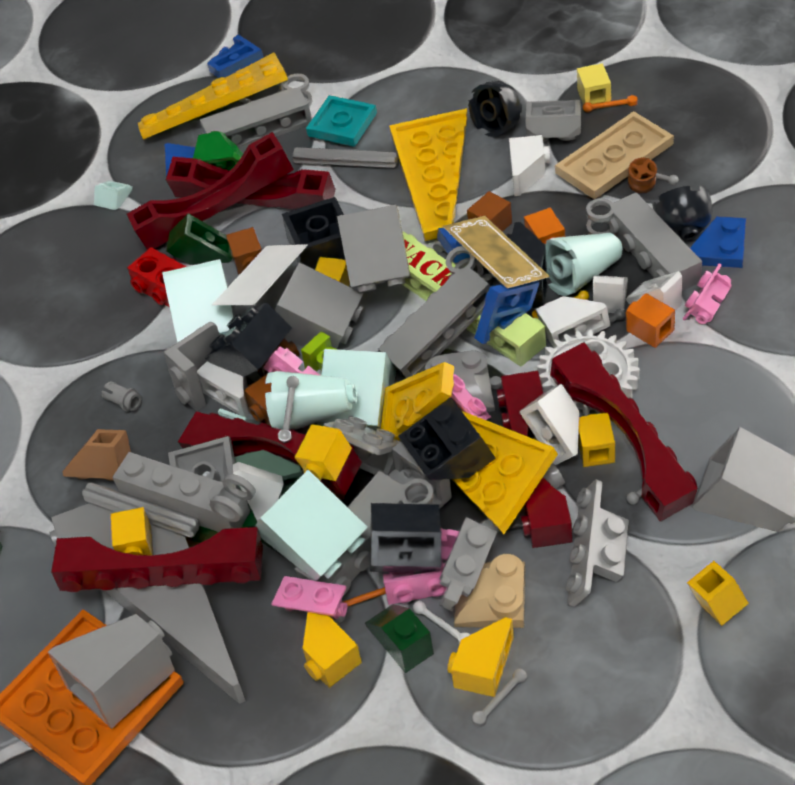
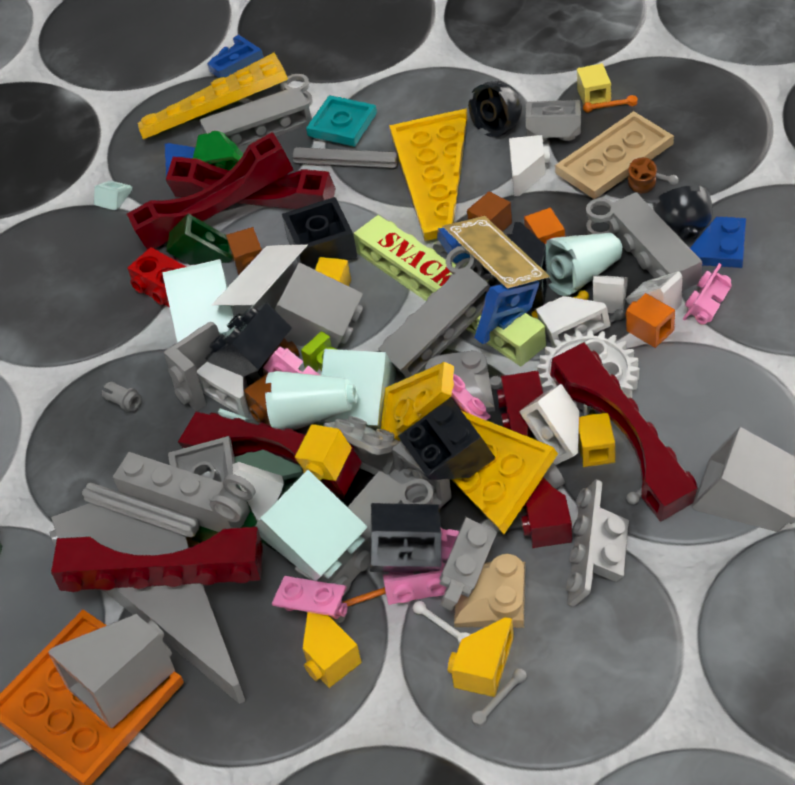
medium nougat slope [62,429,131,481] -> none
yellow brick [111,507,153,555] -> none
light grey hinge [278,376,299,443] -> none
light grey slope [337,204,411,293] -> none
dark green slope [365,604,434,673] -> none
yellow brick [687,560,749,626] -> none

